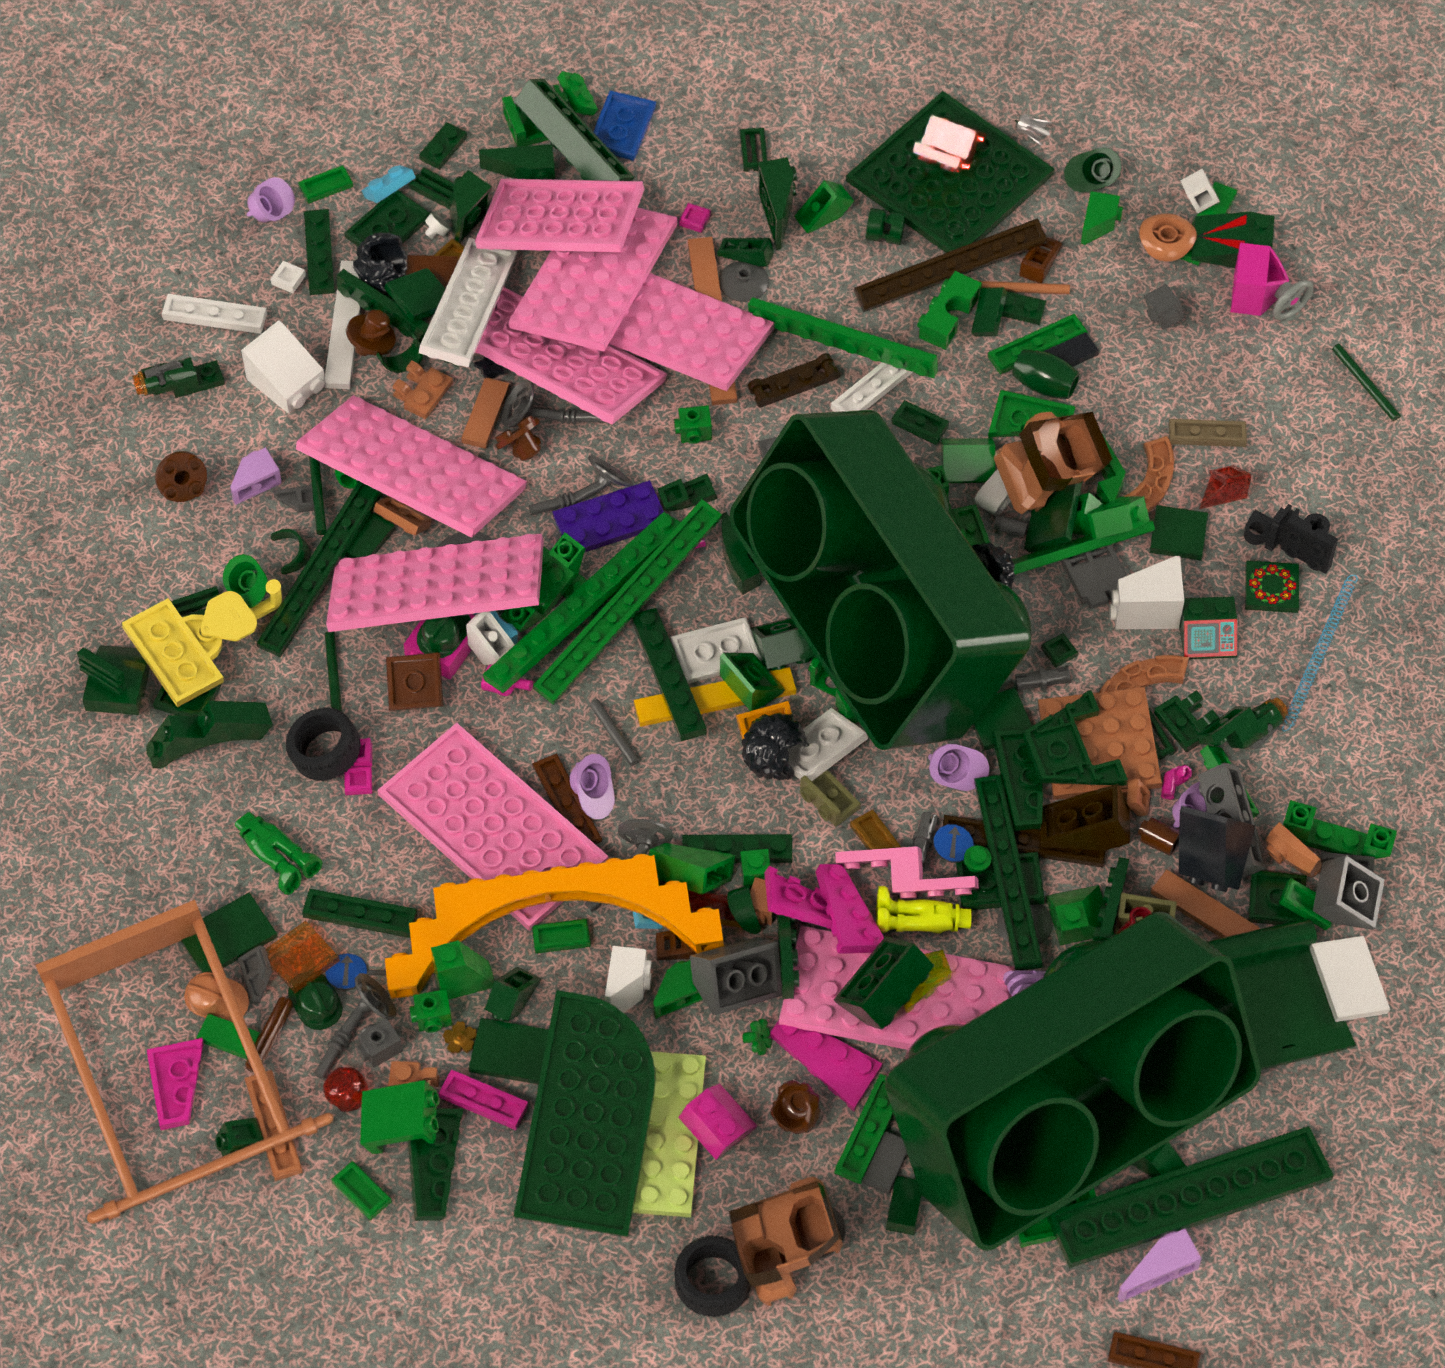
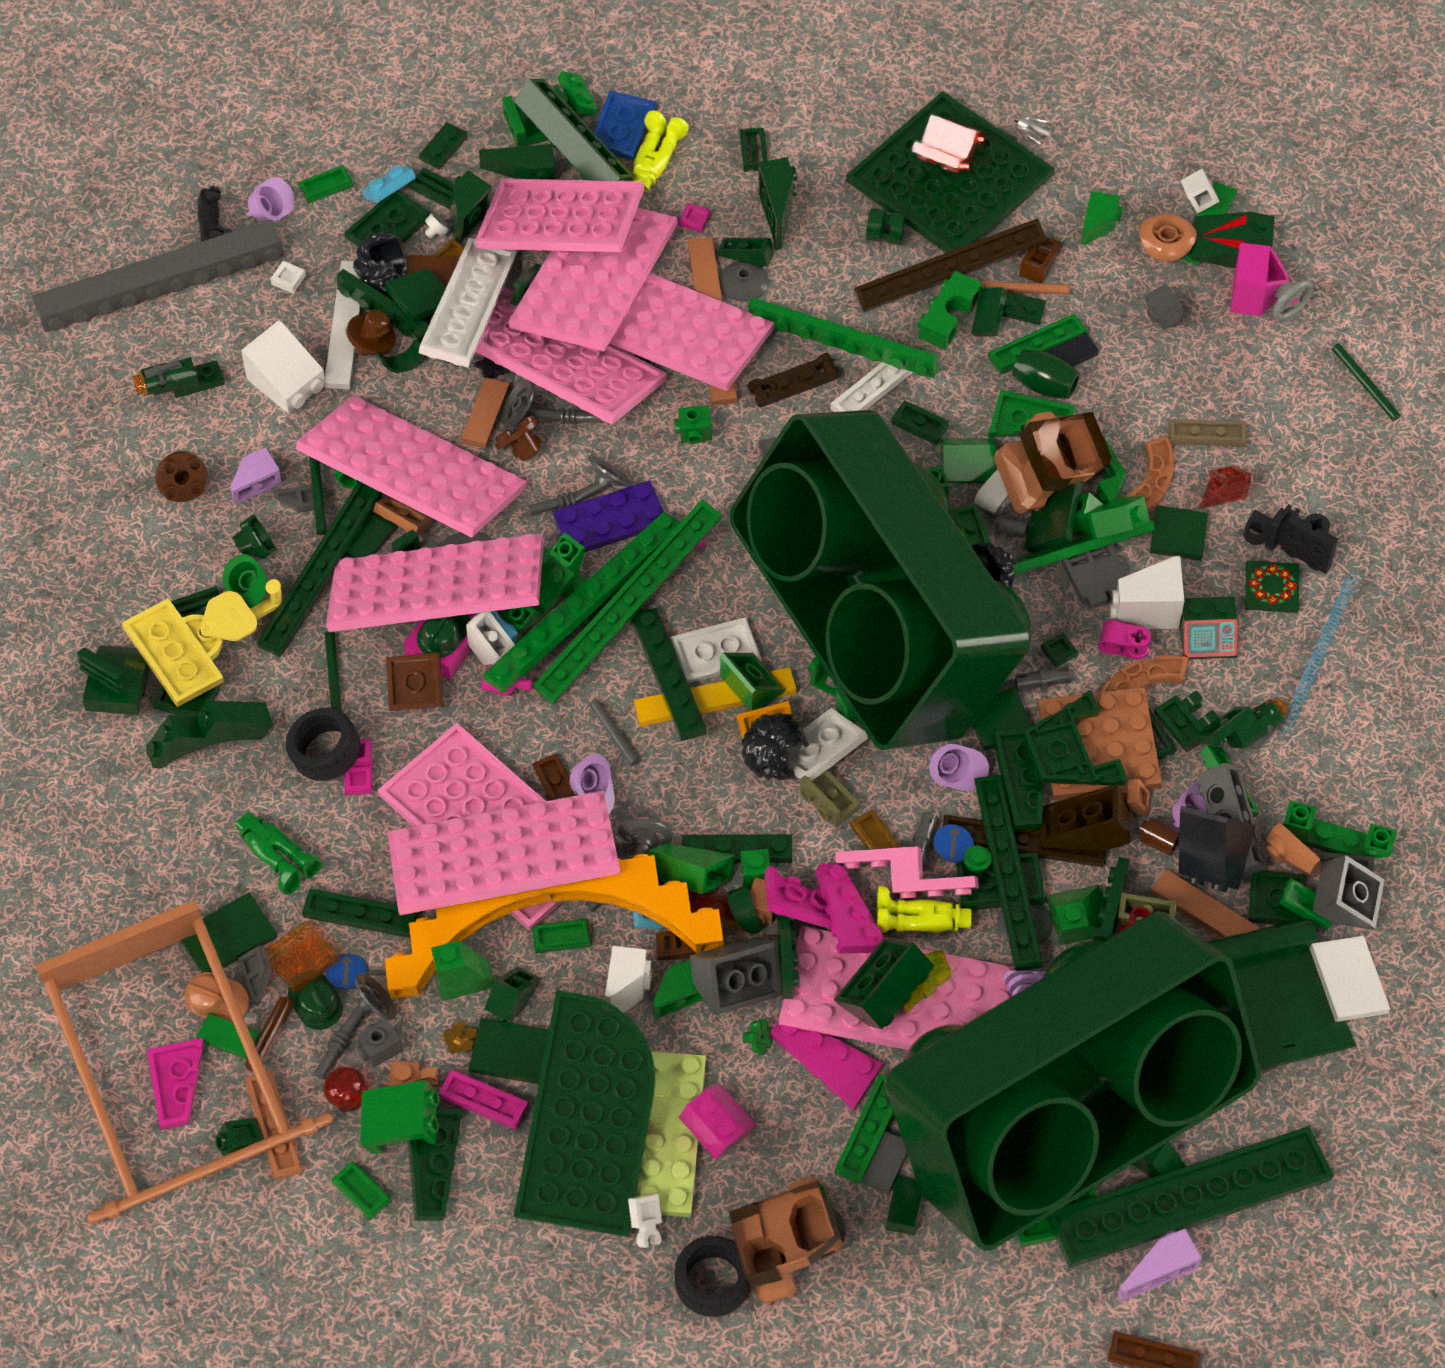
white plate [162,294,267,334] -> none
dark green helmet [270,529,311,575] -> none
dark green plate [304,209,335,295] -> none
nougat plate [393,361,453,419] -> none
green brick [409,989,453,1033] -> none
dark green slope [657,474,718,511] -> none
dark green slope [721,512,760,595] -> none
dark green slope [750,617,816,671] -> none
reddish brown hair [770,1080,821,1134] -> none
green slope [794,180,854,234] -> none
dark green piece [1064,147,1122,193] -> none
dark pink arm [1161,765,1192,800] -> none
none -> dark grey brick [32,219,284,332]
none -> black piece [198,186,224,242]
none -> dark green piece [232,514,277,559]
none -> bright pink plate [387,791,620,915]
none -> dark green tile [391,529,420,552]
none -> dark green tile [510,263,542,306]
none -> white plate [628,1194,662,1247]
none -> neon yellow piece [632,111,689,192]
none -> dark pink piece [1098,620,1151,659]

